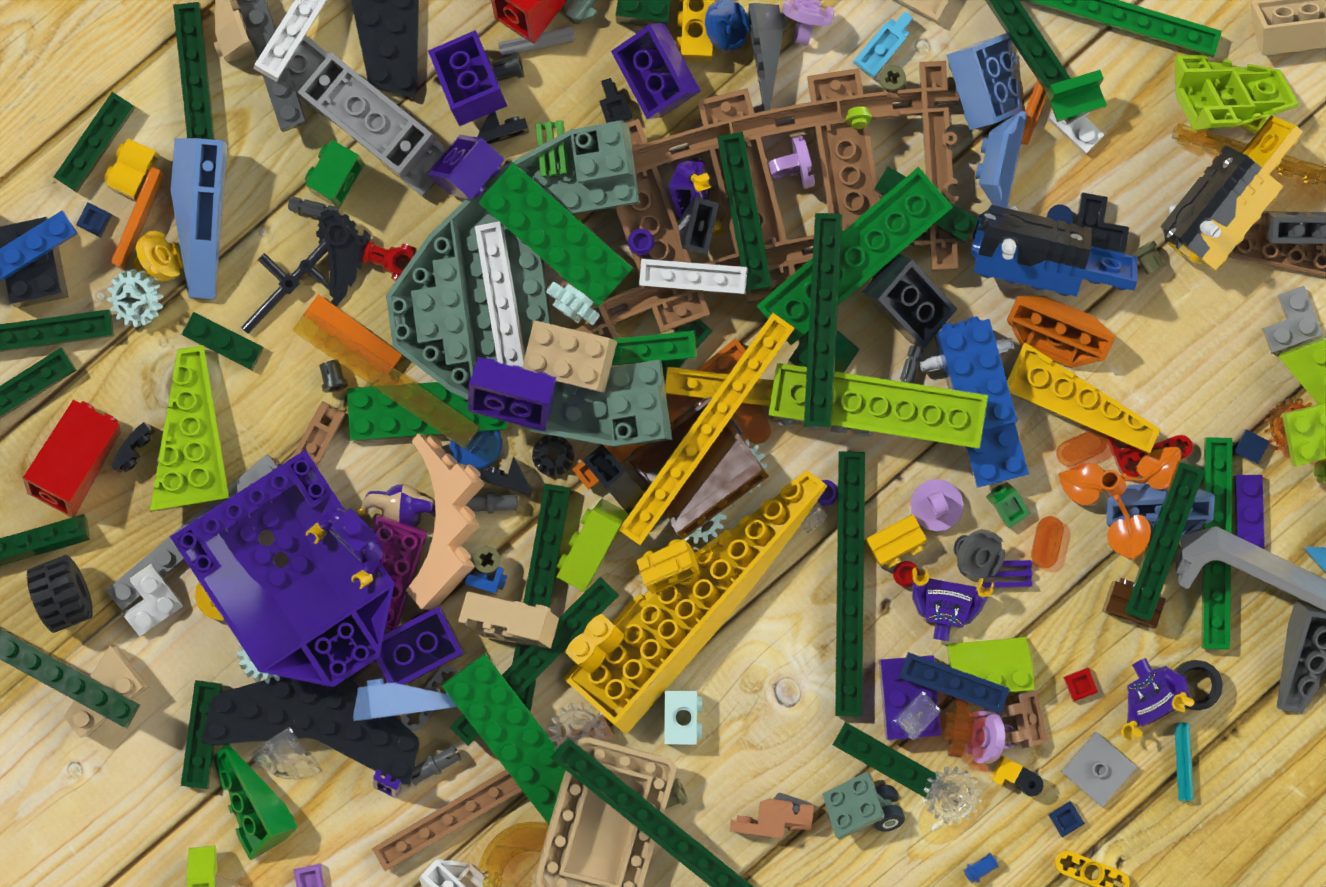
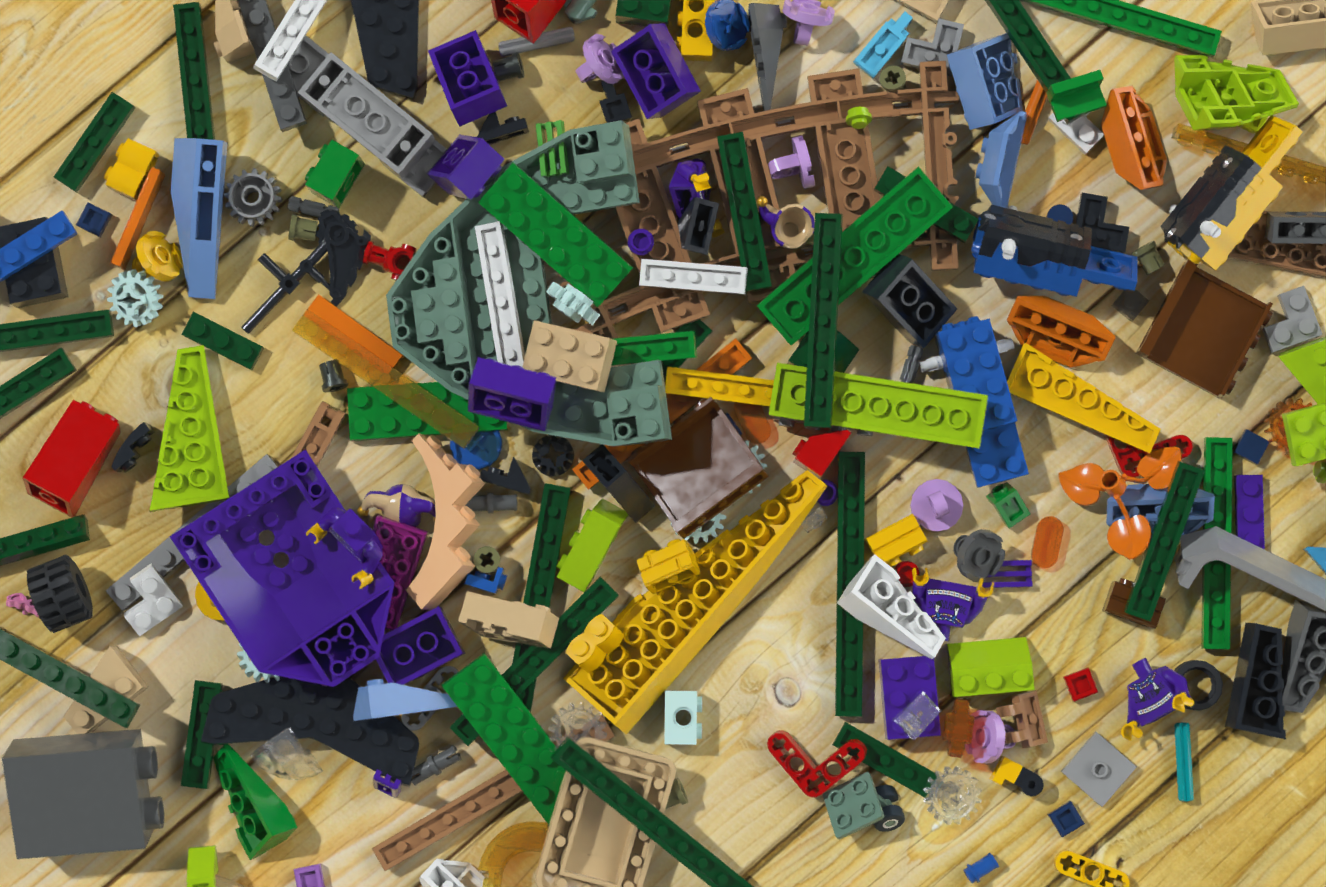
yellow plate [619,313,795,545] -> none
nougat plate [729,793,814,839] -> none
dark blue plate [899,652,1010,714] -> none
clear orange tile [1056,429,1107,467] -> none
none -> dark grey brick [2,729,164,859]
none -> bright pink piece [6,593,39,617]
none -> light grey gear [224,168,283,227]
none -> olive bush [288,214,318,241]
none -> lavender tile [575,34,624,84]
none -> tan piece [756,196,815,249]
none -> red beam [767,730,867,797]
none -> red slope [792,430,851,479]
none -> white wedge [837,554,946,659]
none -> light grey plate [901,18,964,76]
none -> orange wedge [1101,86,1167,190]
none -> clear smoke plate [1111,289,1149,322]
none -> reddish brown panel [1135,260,1273,398]
none -> black wedge [1225,623,1286,739]

